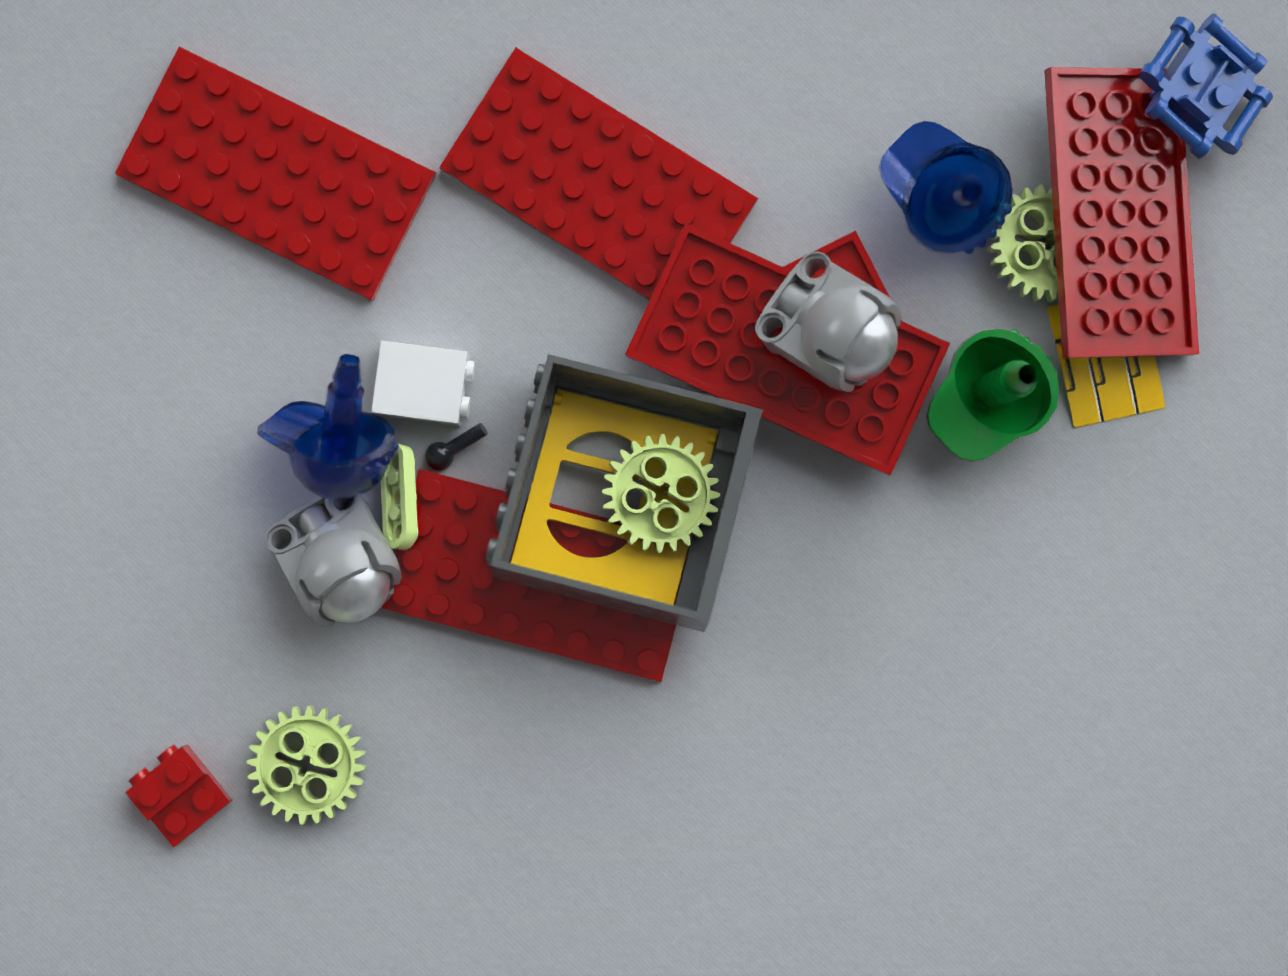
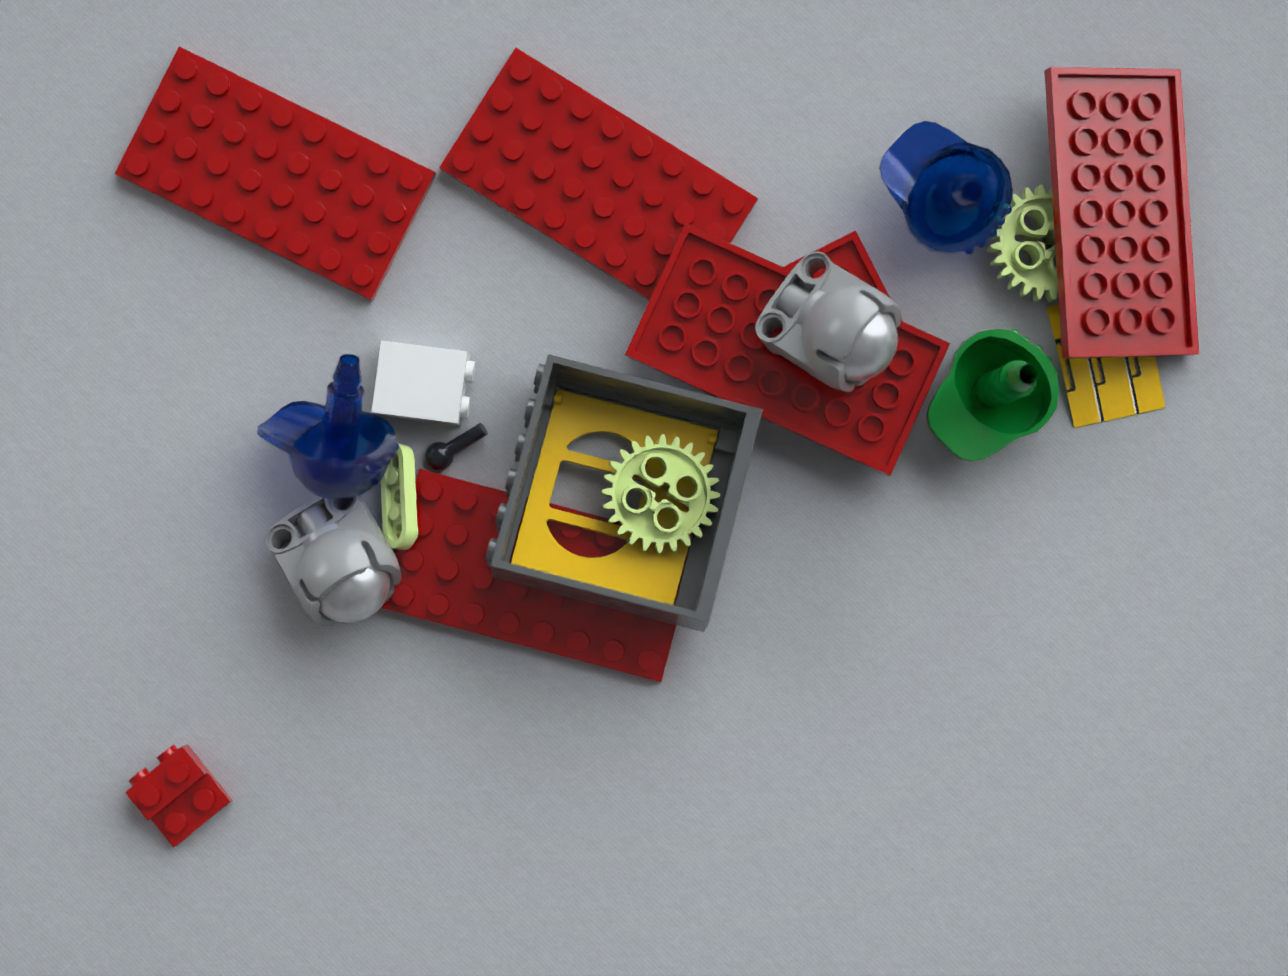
yellowish green gear [246,705,367,825] -> none
blue brick [1139,13,1273,159] -> none

